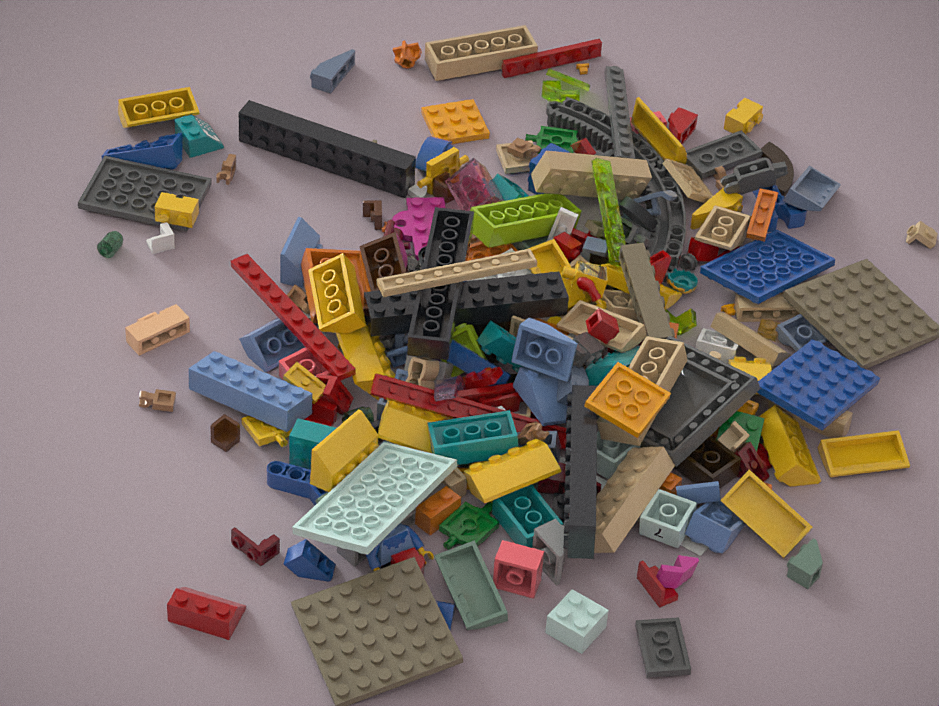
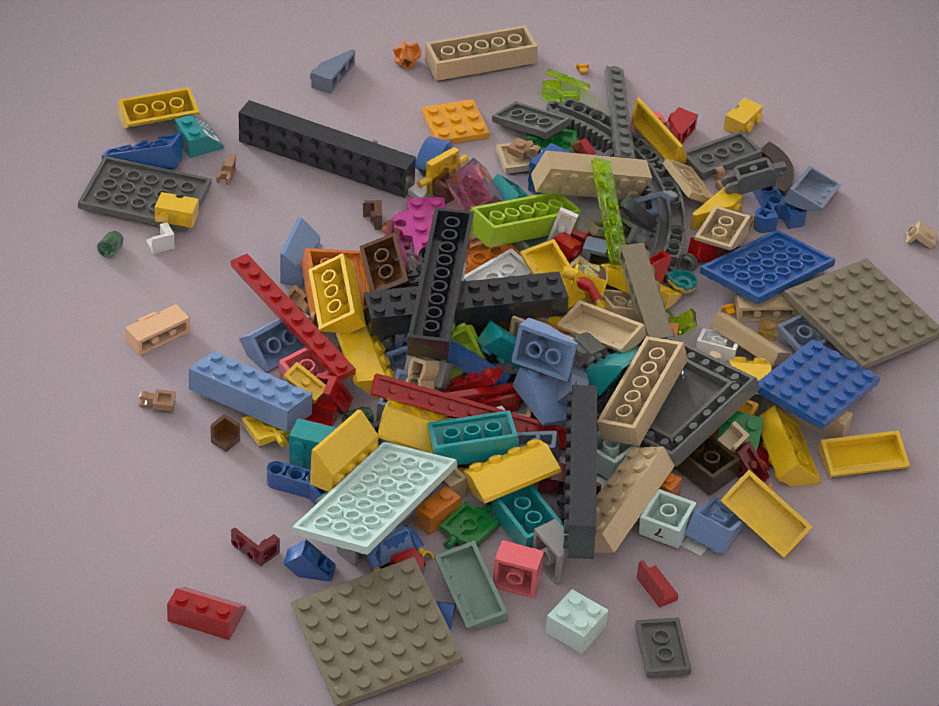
tan tile [377,249,537,297] -> none
clear purple slope [434,376,466,401] -> none
red plate [501,39,602,78] -> none
medium nougat plate [518,422,550,445] -> none
light orange plate [584,362,671,438] -> none
red brick [585,308,620,344] -> none
dark pink slope [656,555,699,589] -> none
medium blue slope [676,481,721,504] -> none
orange plate [746,188,778,242] -> none
sand green slope [787,538,823,589] -> none
none -> dark grey plate [492,101,571,139]

